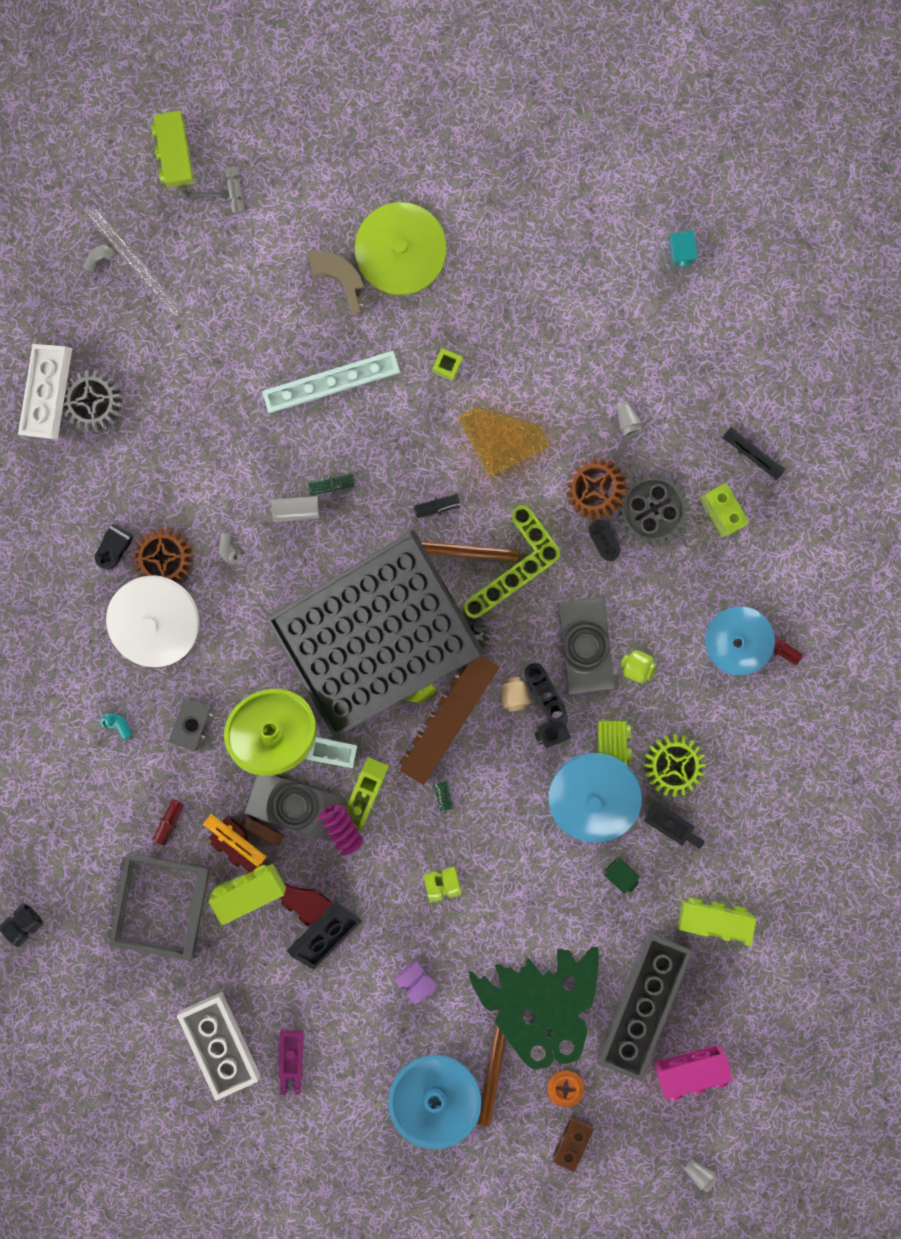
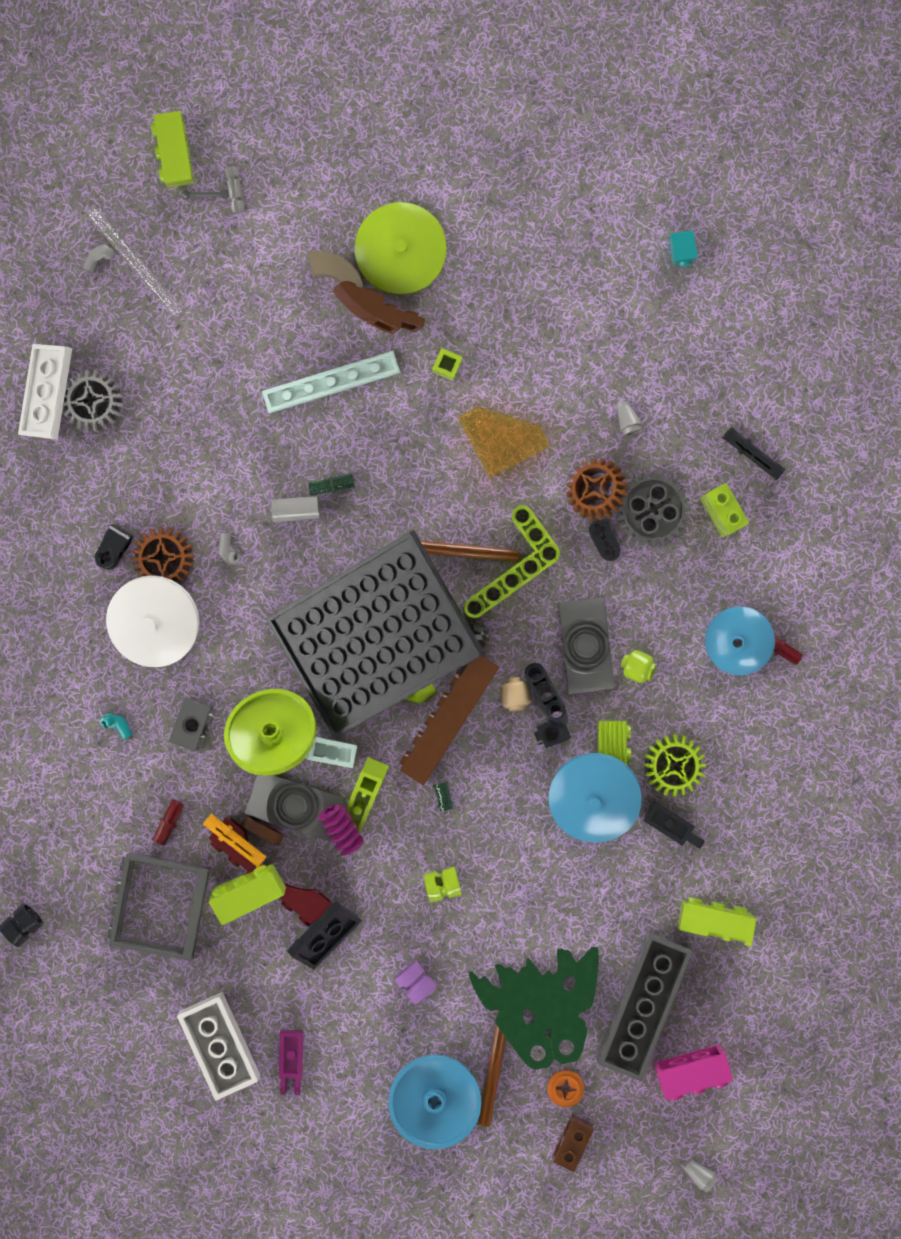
black axle [414,494,461,518] -> none
dark green brick [603,856,640,894] -> none
none -> reddish brown slope [333,281,425,334]

